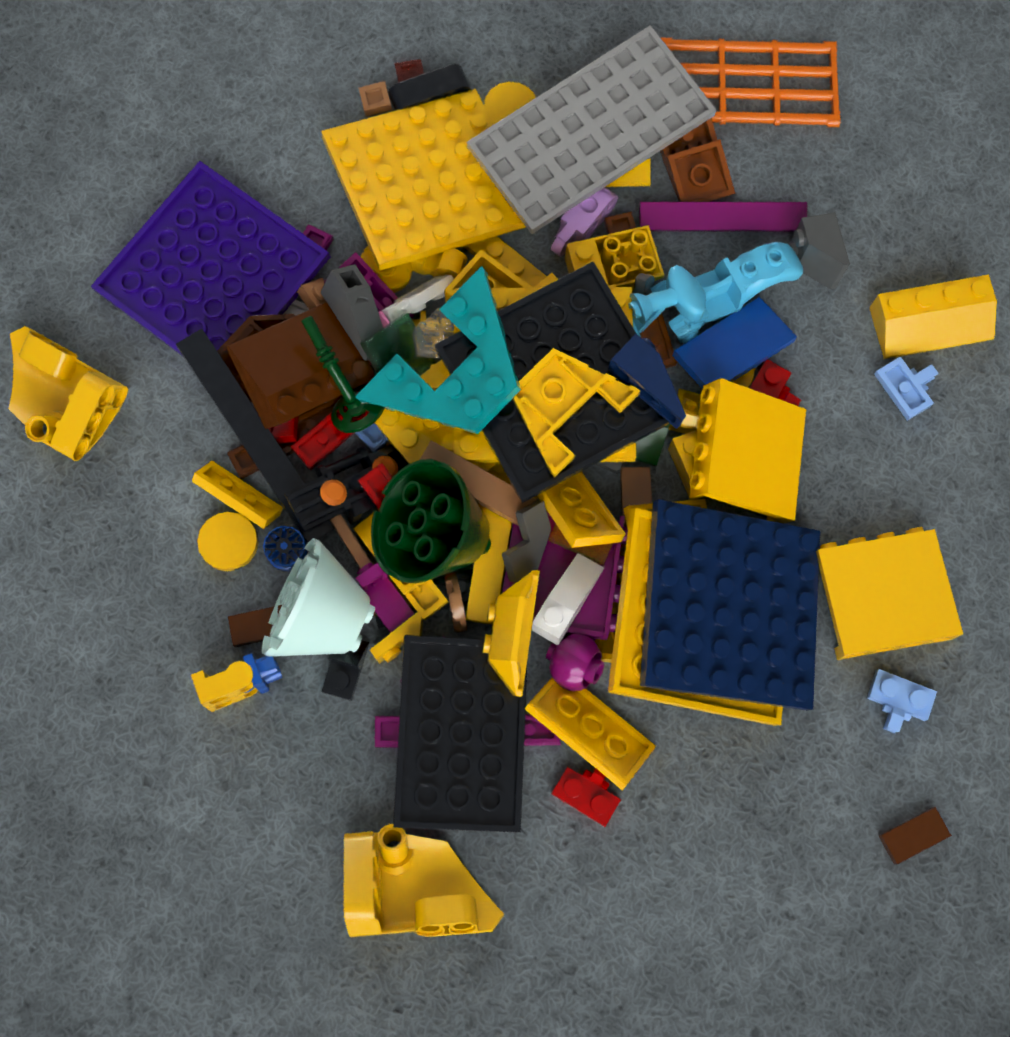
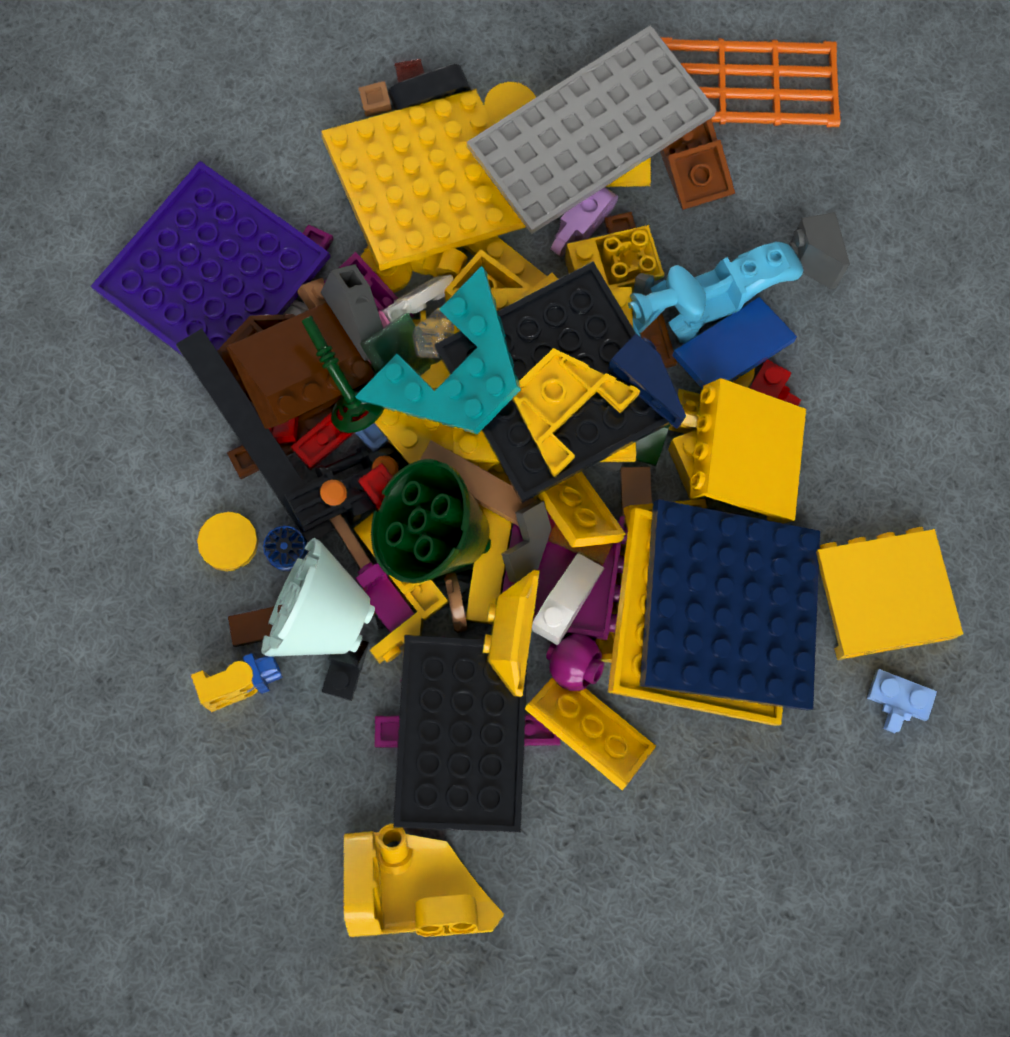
yellow panel [8,326,128,461] -> none
yellow plate [192,461,283,529] -> none
red hinge [551,766,621,827] -> none
magenta tile [639,202,807,232] -> none
yellow slope [869,274,997,359] -> none
light blue hinge [874,356,939,421] -> none
reddish brown tile [879,807,952,865] -> none

